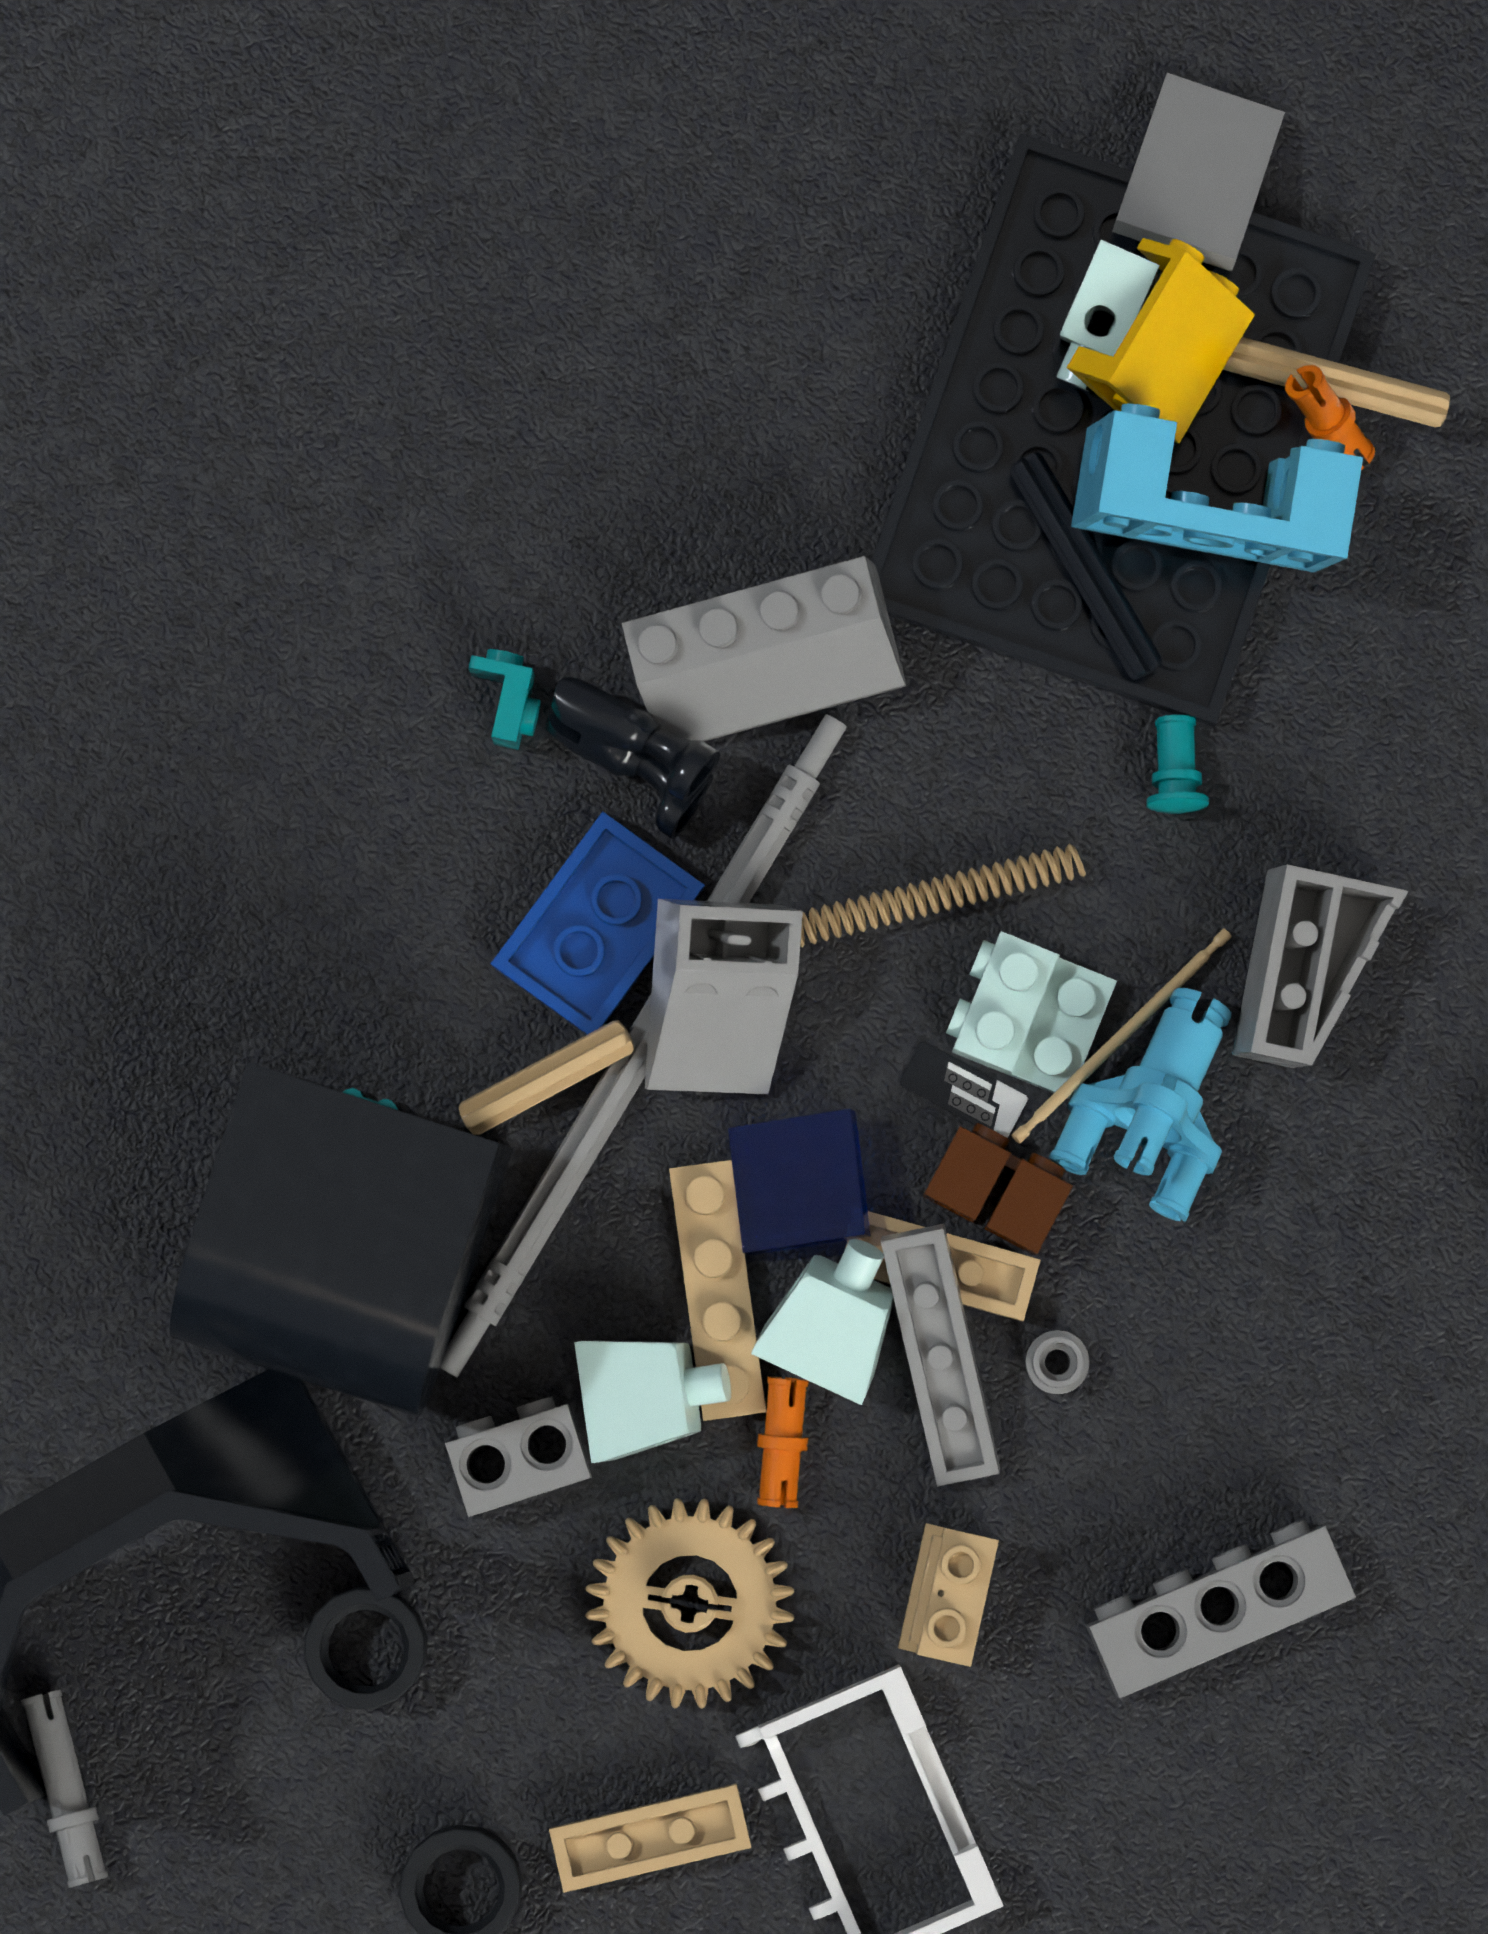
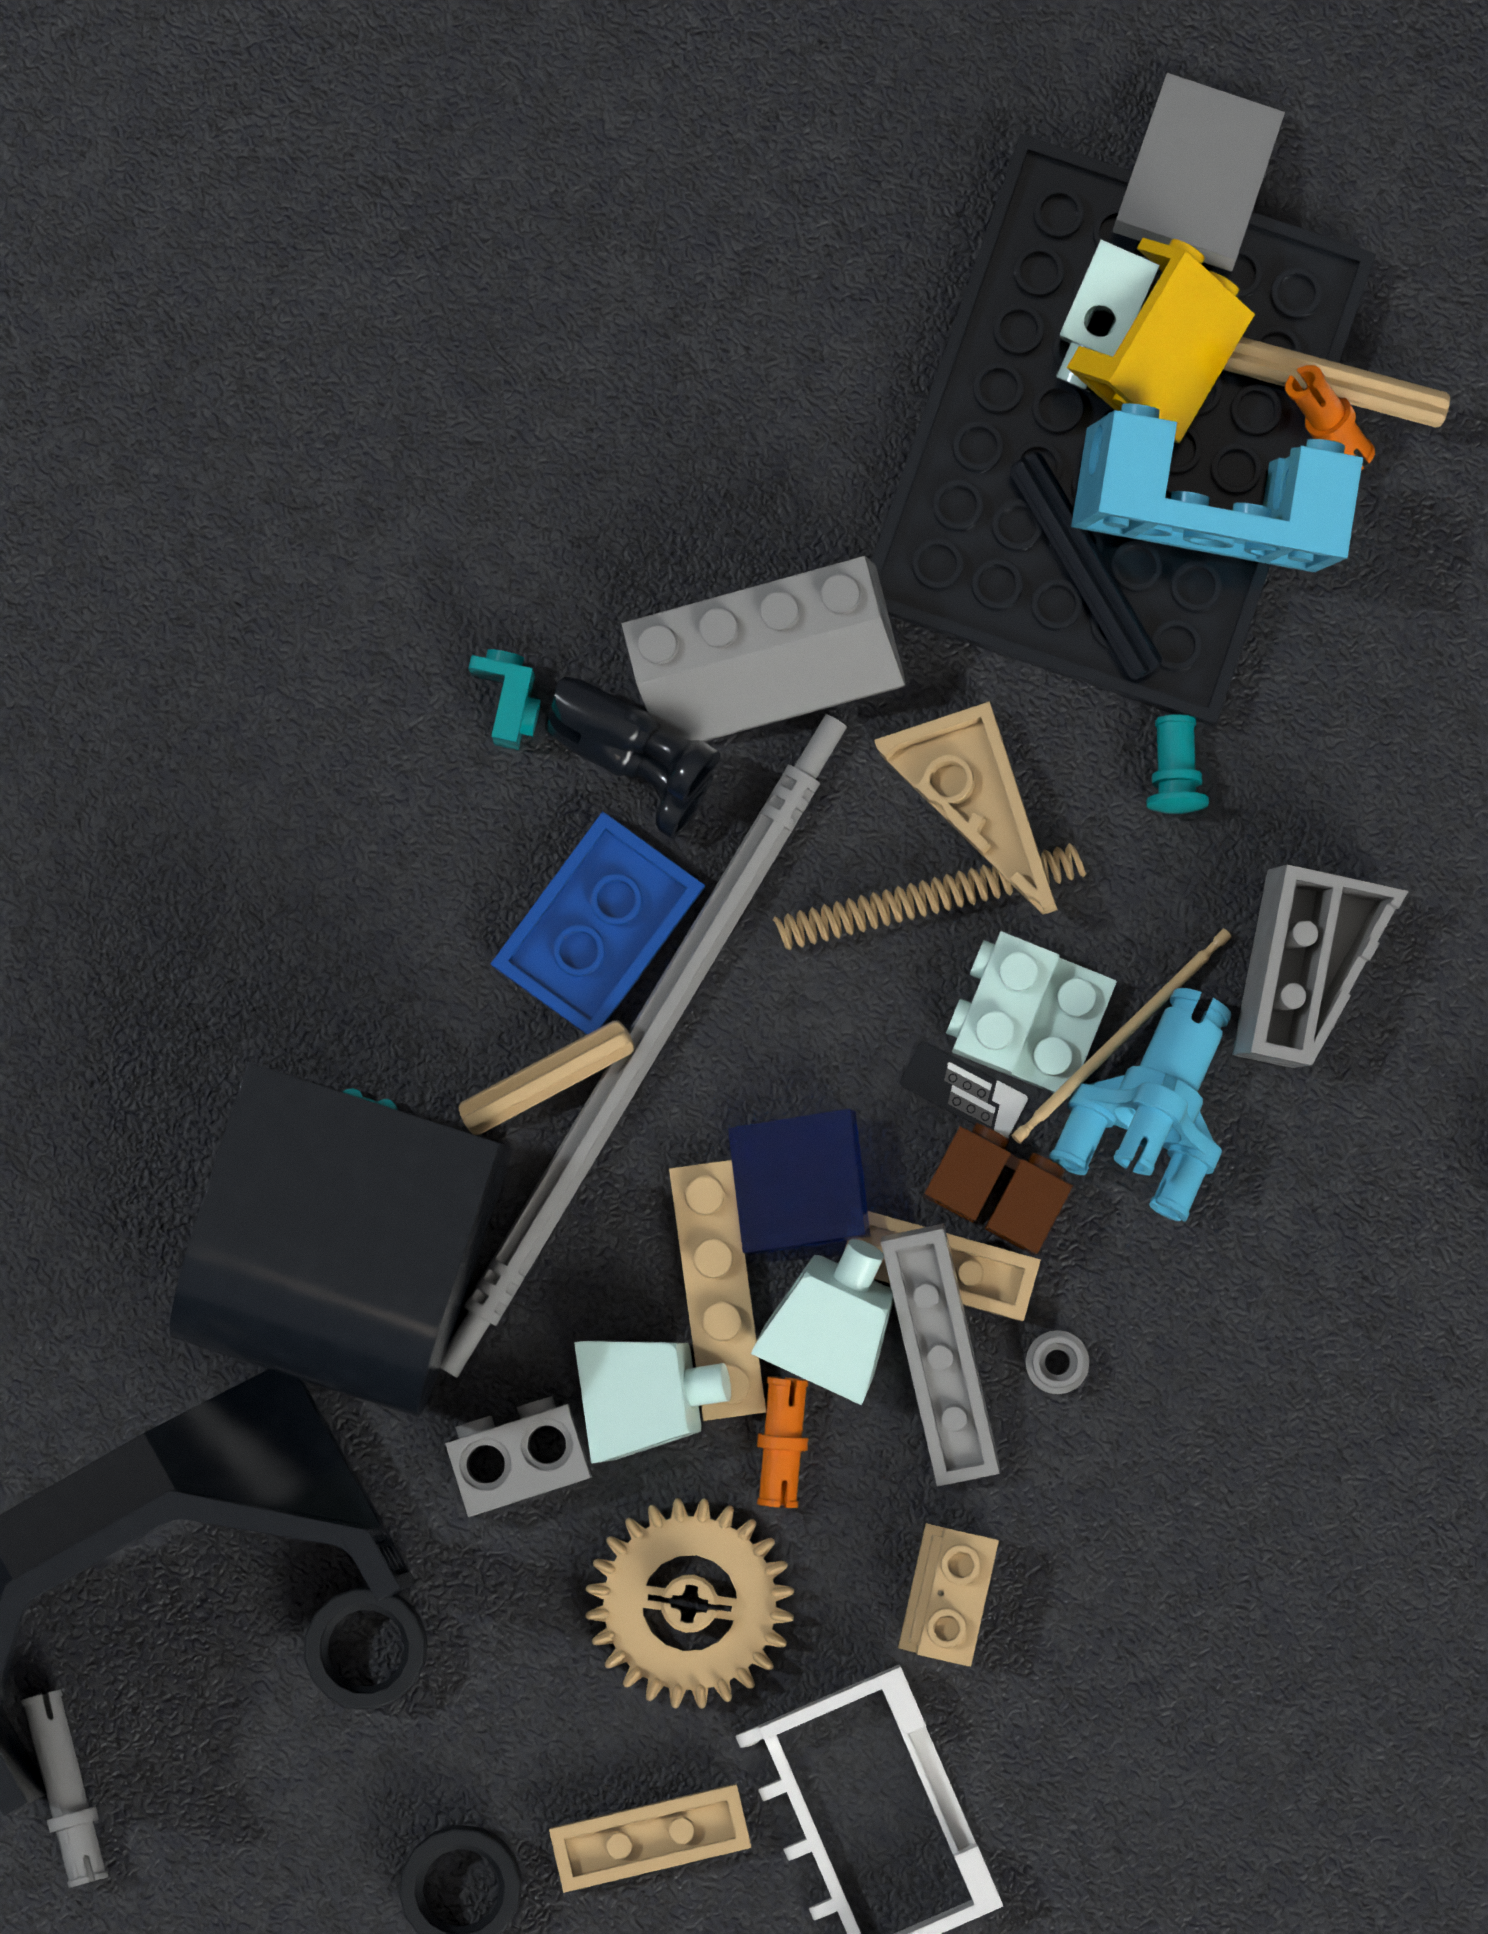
light grey slope [645,899,803,1094] -> none
light grey brick [1085,1519,1356,1699] -> none
none -> tan wing [874,701,1058,915]

